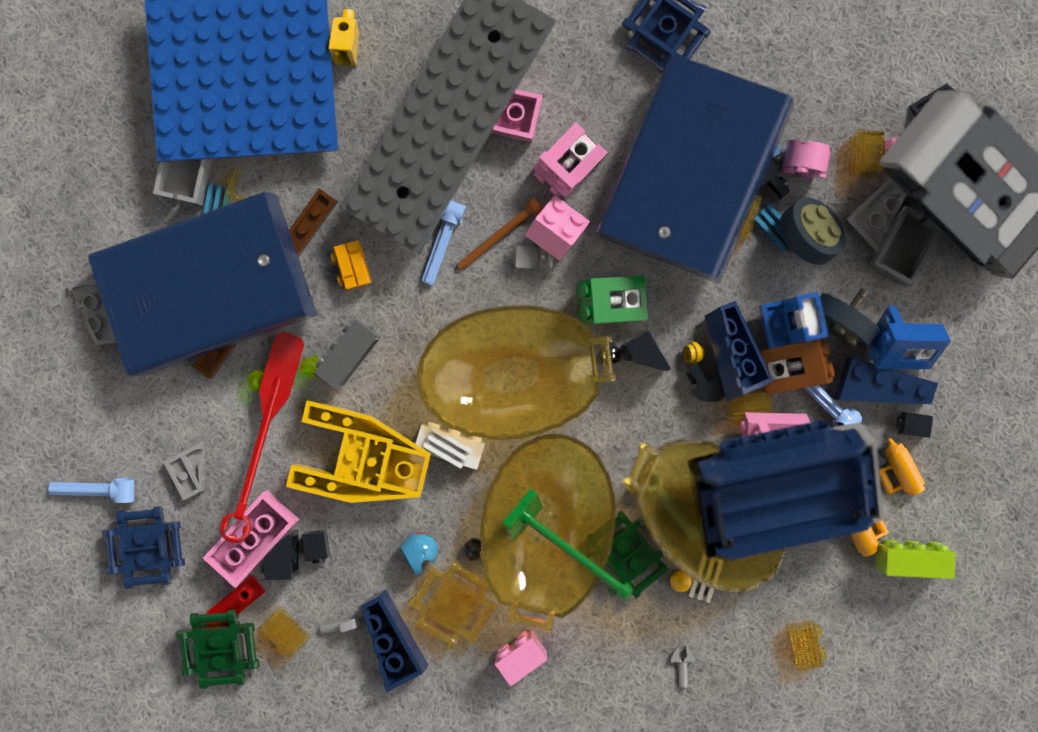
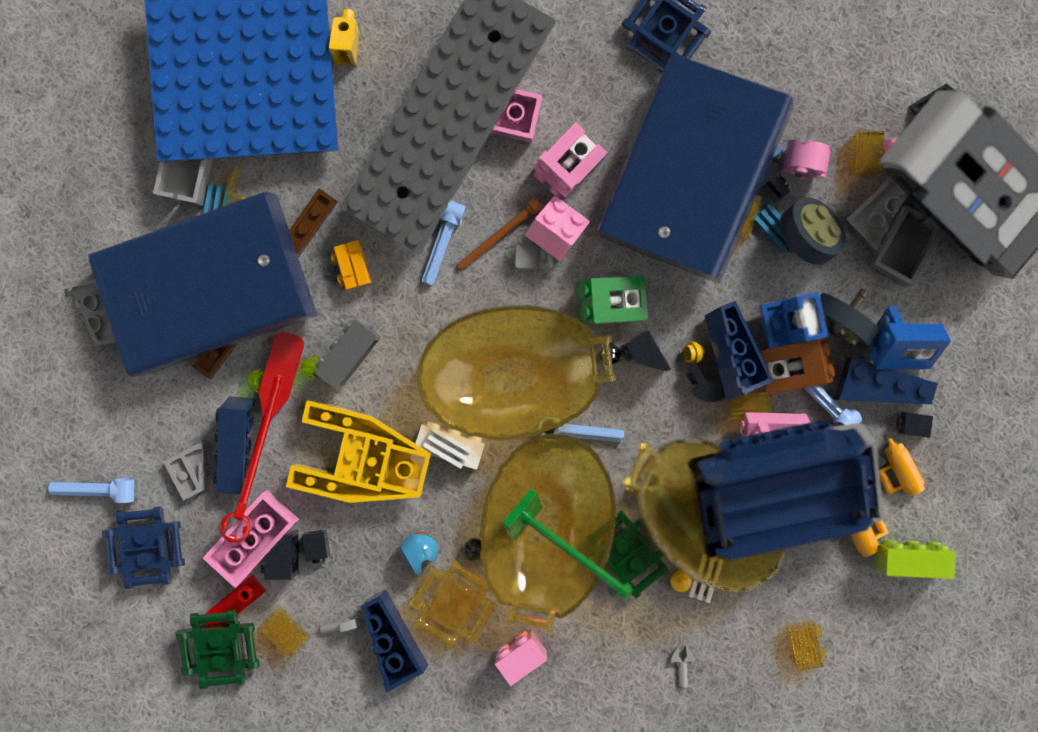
none -> dark blue wedge [213,396,256,494]
none -> light blue axle [538,418,624,443]

